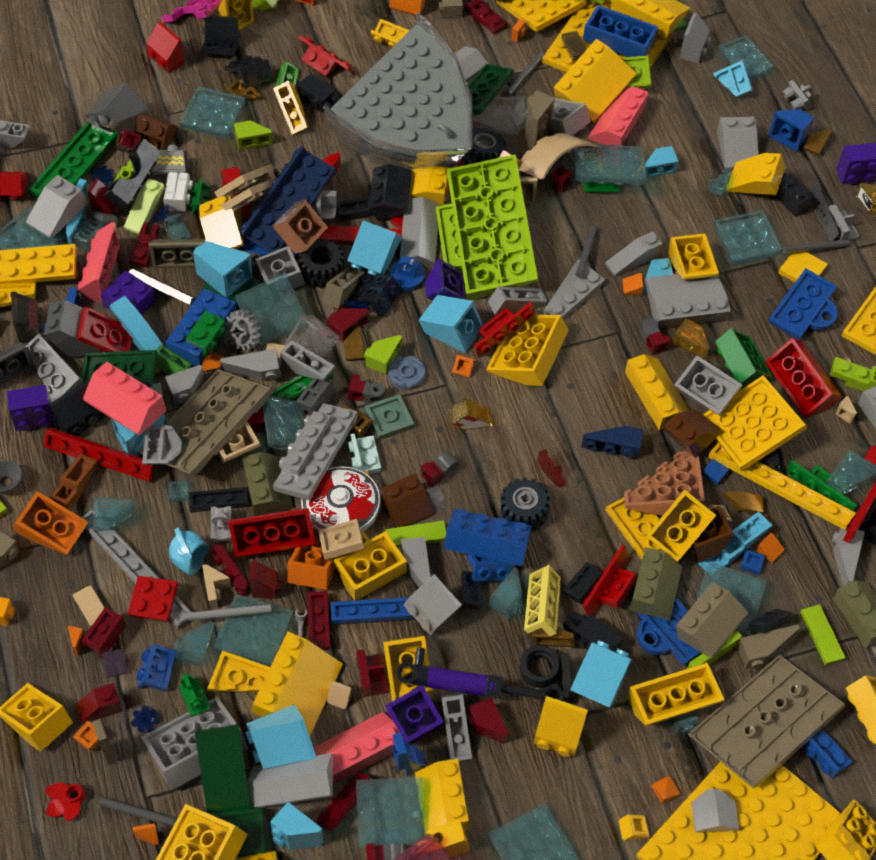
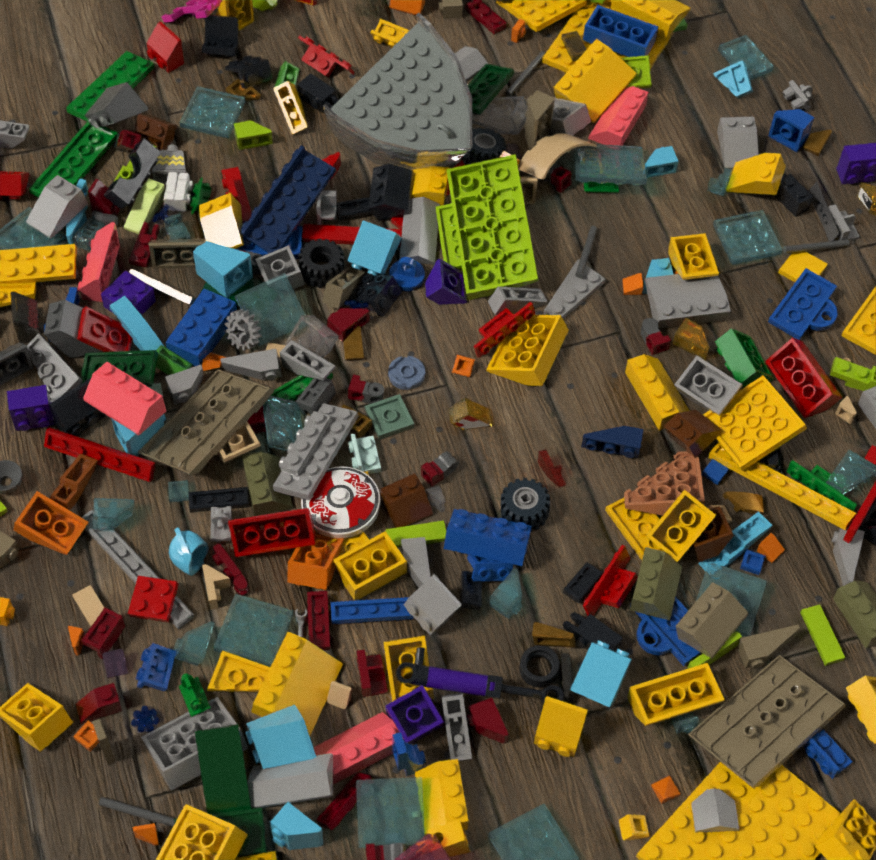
red plate [45,782,86,822] -> none
clear blue plant [92,165,115,187] -> none
light grey slope [142,426,182,465] -> none
green bracket [186,310,226,357] -> none
light grey bar [188,604,271,621] -> none
tan hinge [214,164,281,211] -> none
dark red slope [250,561,282,599] -> none
nougat brick [273,199,328,254] -> none
tan plate [318,519,364,560] -> none
lime slope [364,335,402,374] -> none
medium azure slope [419,295,484,353] -> none
light yellow fence [524,565,561,636] -> none
light grey slope [605,231,662,277] -> none
light grey slope [680,13,711,63] -> none
black plate [749,609,793,634] -> none
none -> green plate [66,51,154,122]

